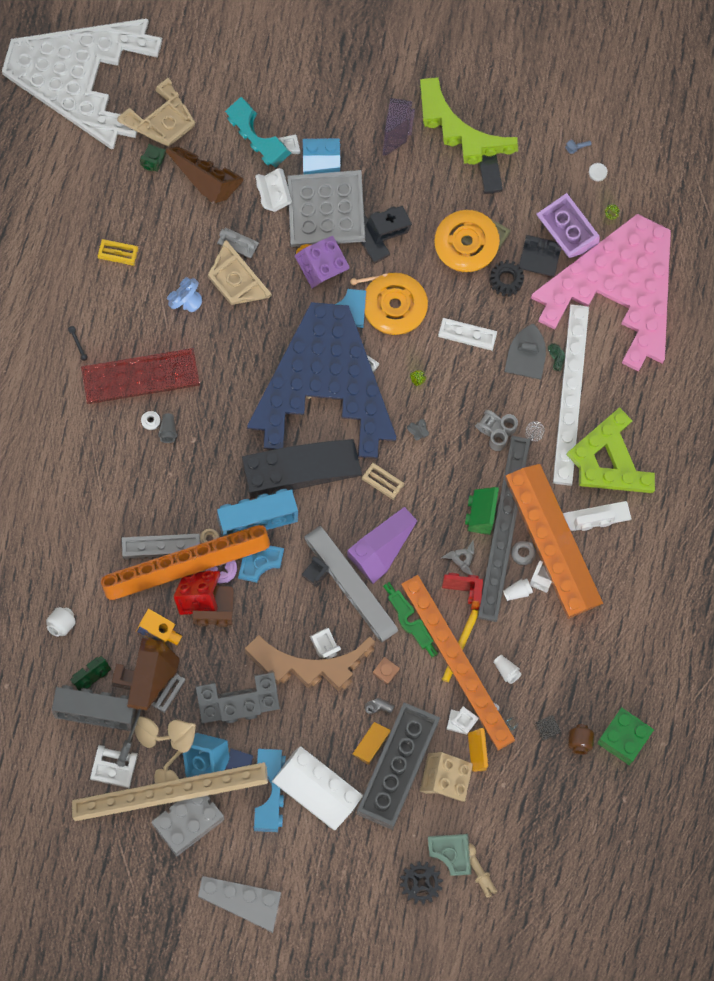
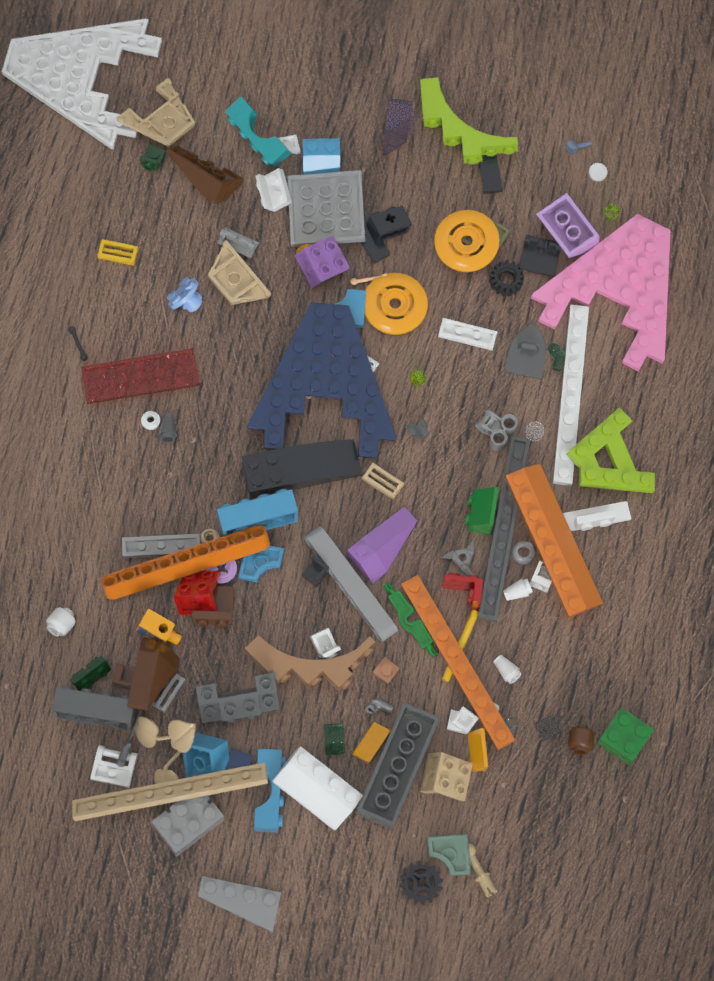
none -> clear green bracket [324,723,345,755]

